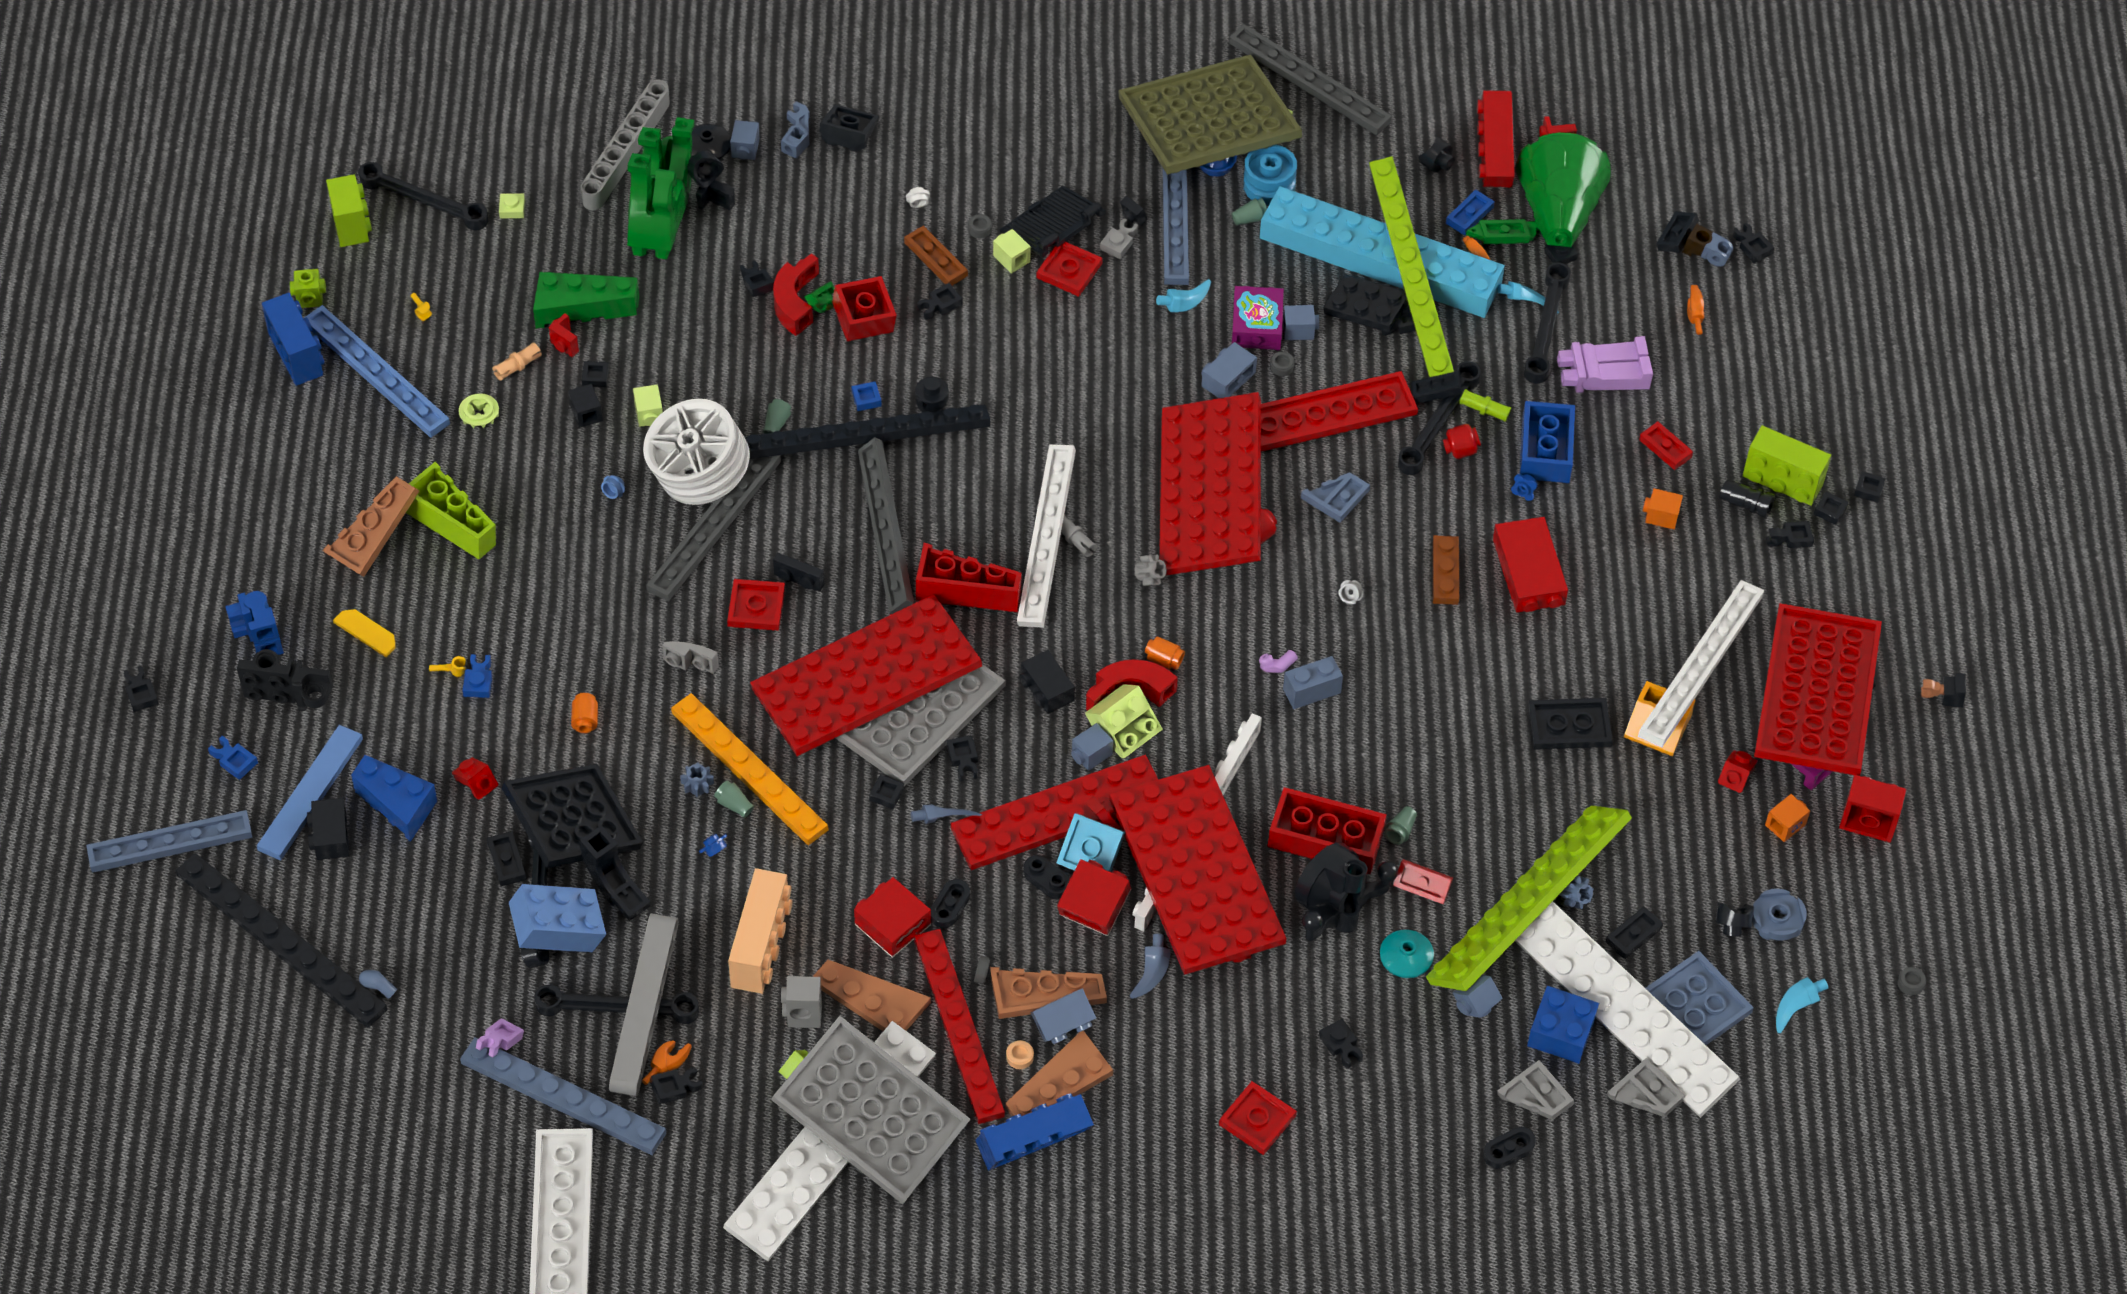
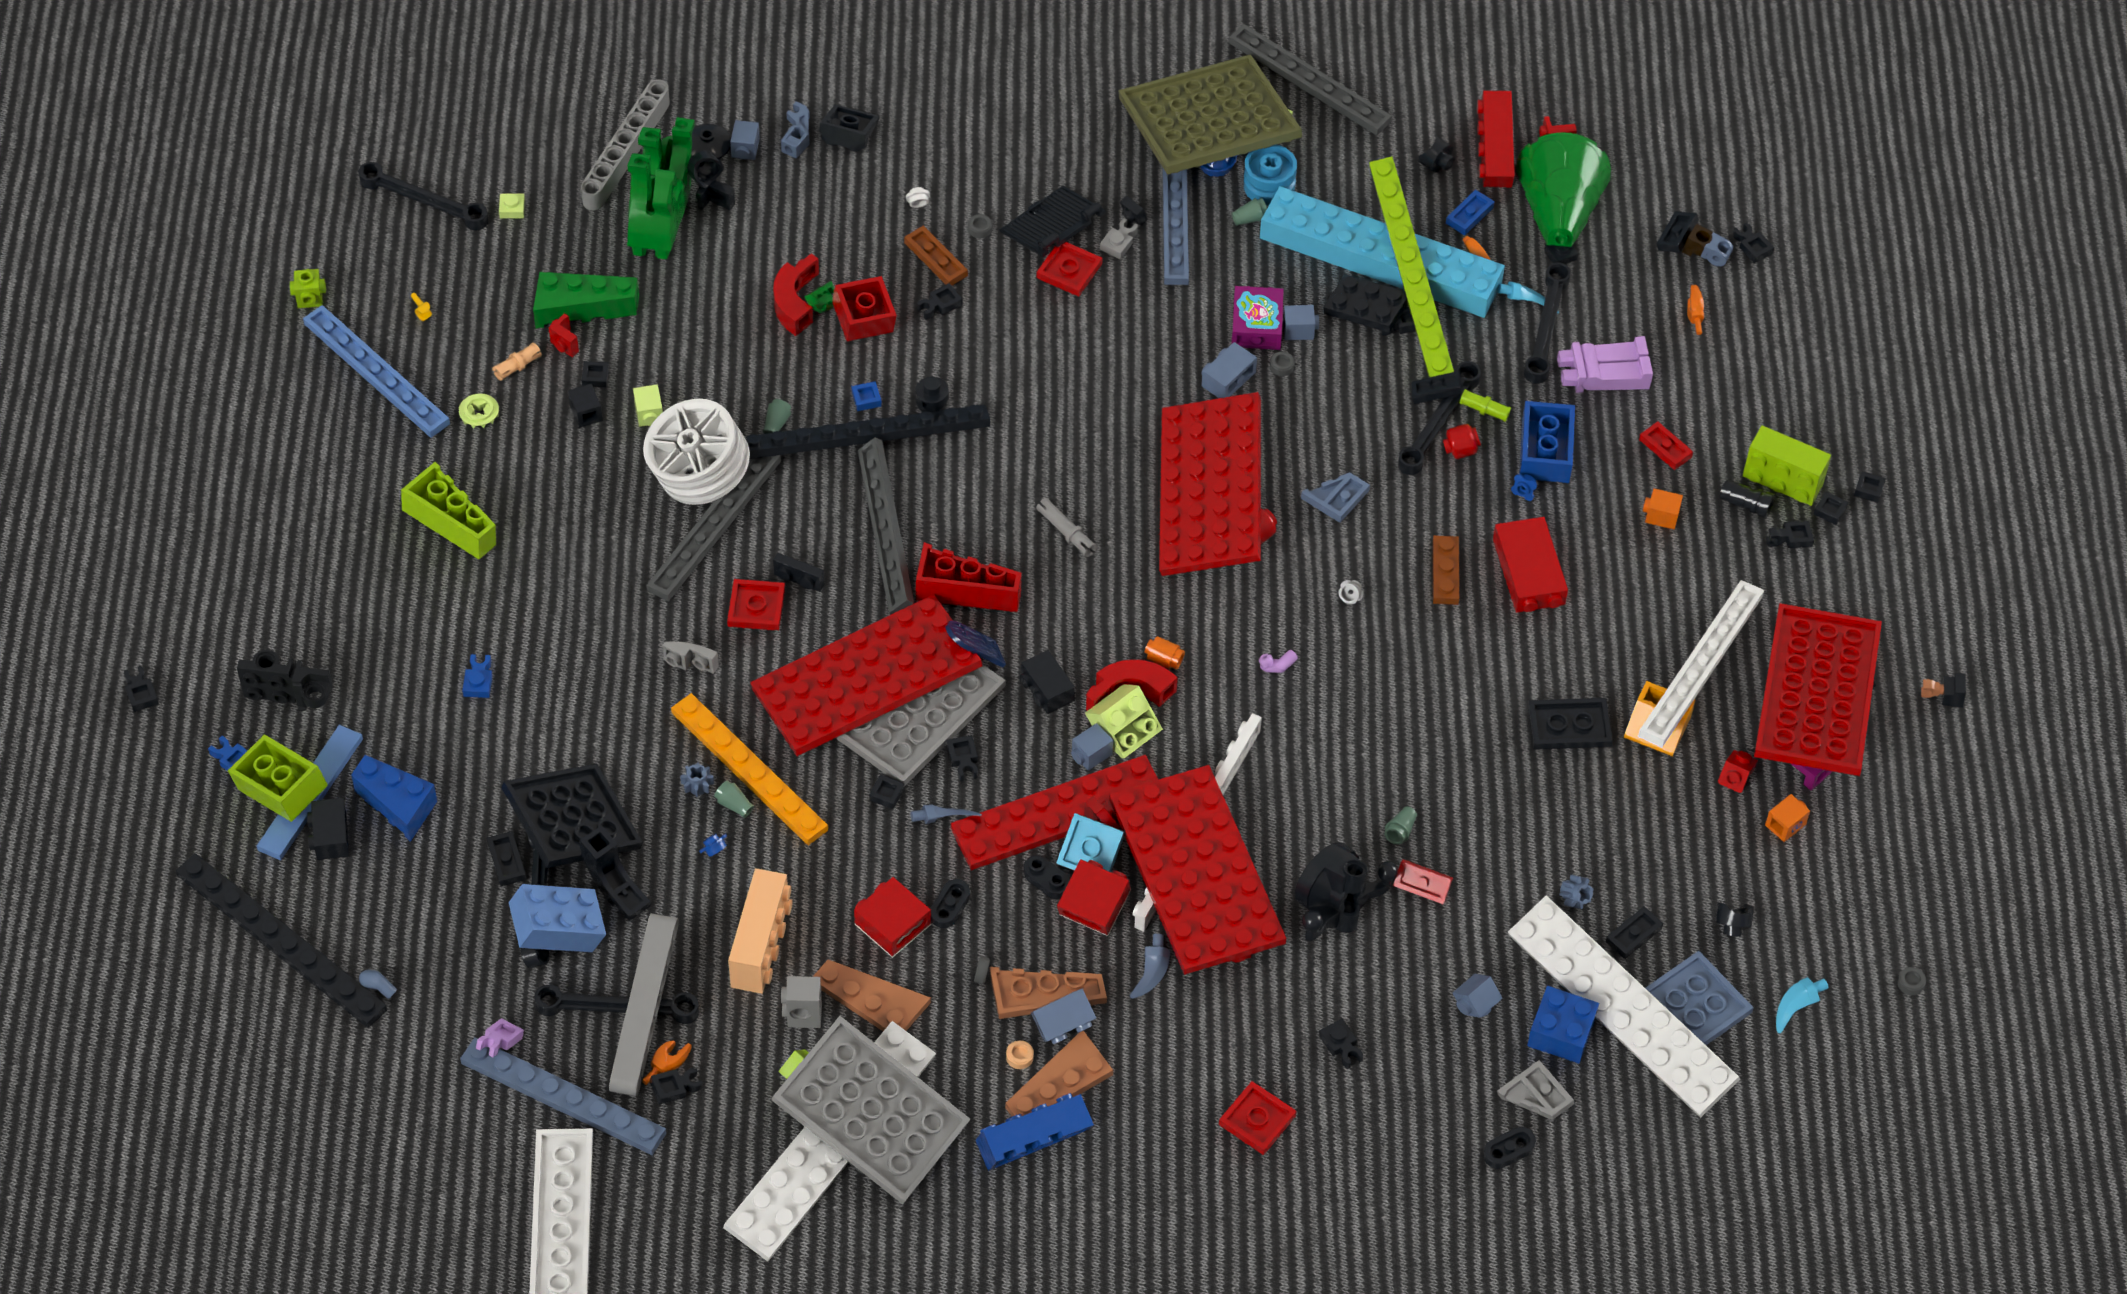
sand blue plate [86,810,253,873] -> none
blue hips [225,591,284,655] -> none
blue brick [261,293,325,386] -> none
nougat wing [322,476,419,577] -> none
lime brick [326,174,372,247] -> none
yellow piece [333,609,396,657] -> none
yellow hand [429,656,466,677] -> none
red bracket [452,757,498,800] -> none
orange brick [571,693,598,733] -> none
medium blue plate [601,475,625,499] -> none
black plate [740,261,774,297] -> none
red plate [914,929,1005,1124] -> none
yellowish green brick [993,229,1031,274] -> none
white plate [1017,444,1076,628] -> none
light grey gear [1135,555,1166,586] -> none
medium azure bar [1156,279,1211,313] -> none
red plate [1261,371,1418,452] -> none
red brick [1268,787,1387,875] -> none
sand blue brick [1283,656,1343,709] -> none
teal dish [1380,930,1434,978] -> none
lime plate [1426,805,1632,991] -> none
green plate [1466,219,1540,244] -> none
light grey wing [1607,1058,1685,1117] -> none
sand blue plate [1752,889,1807,940] -> none
red brick [1839,775,1907,843] -> none
none -> lime brick [227,734,328,822]
none -> dark blue window [945,621,1006,668]

